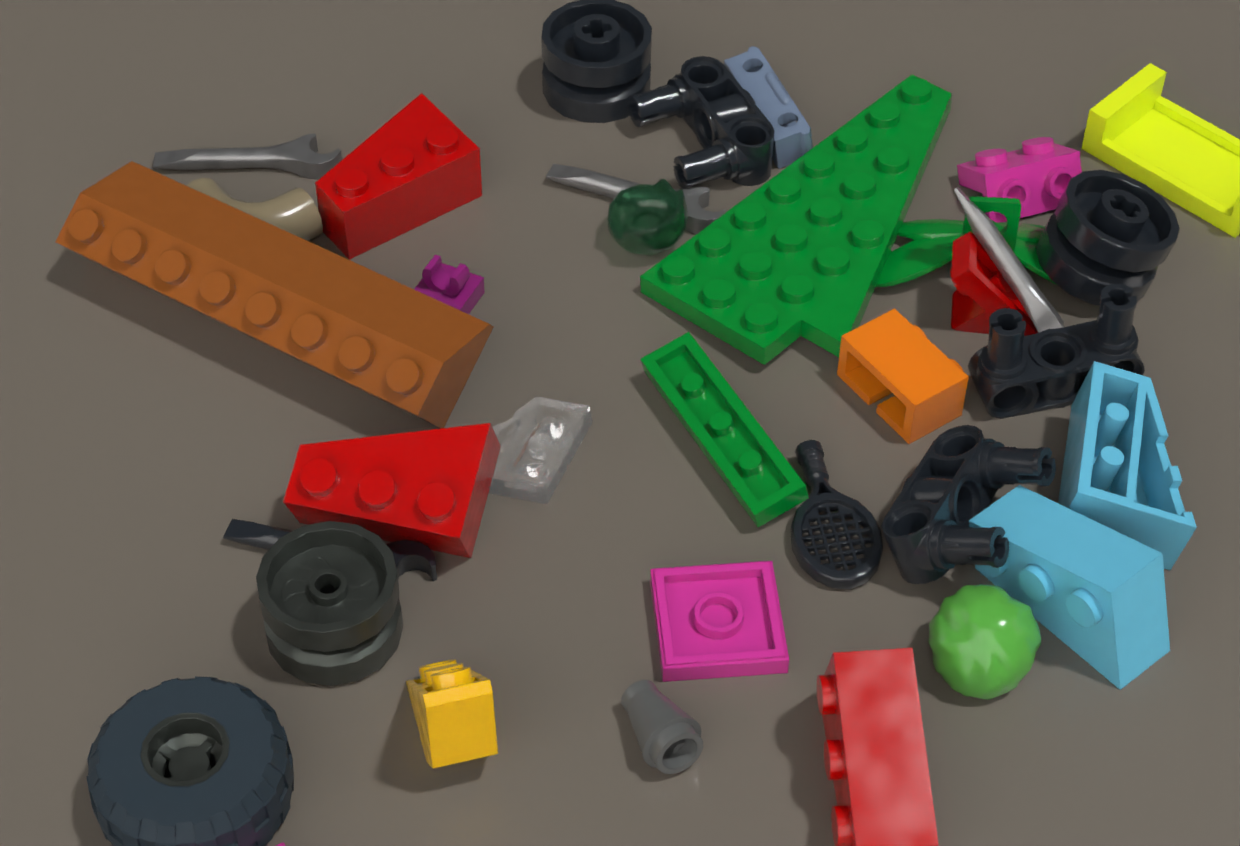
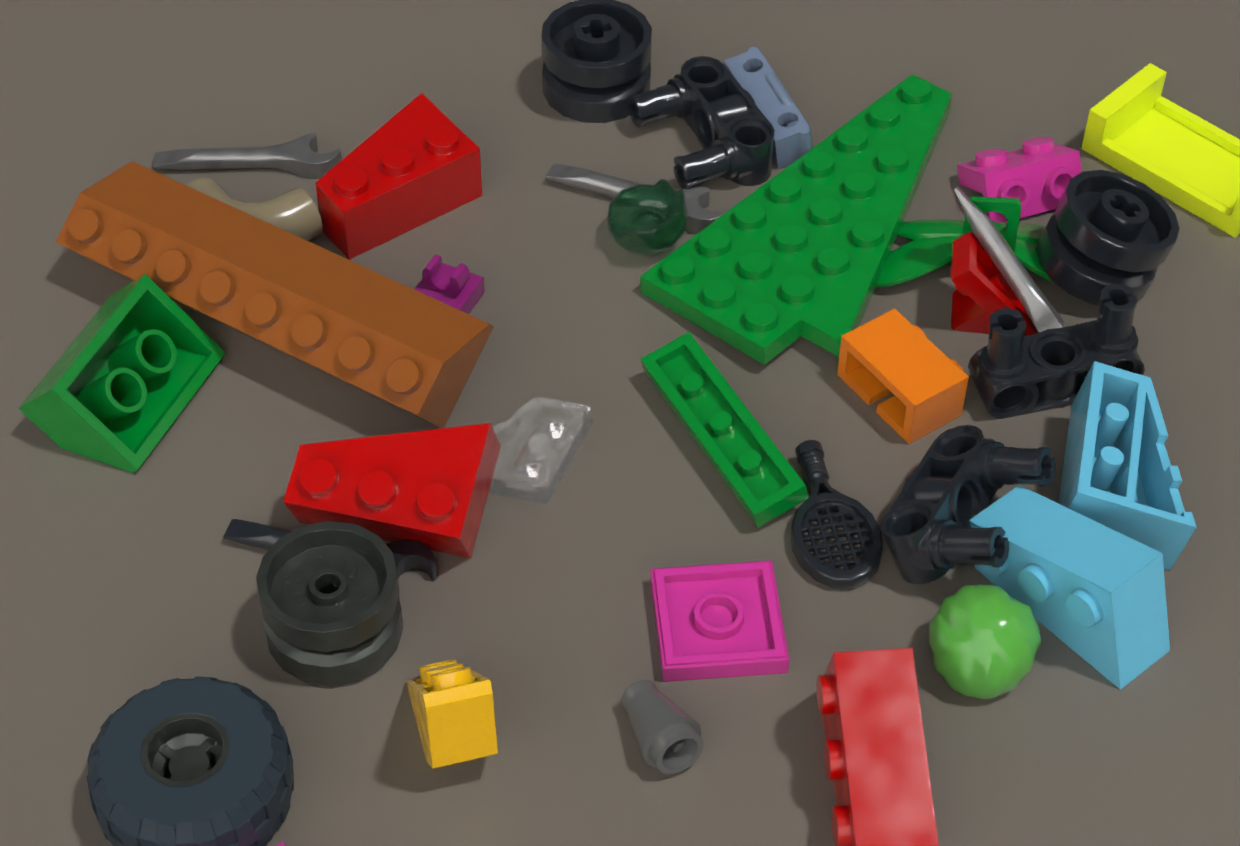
none -> green slope [18,274,226,473]

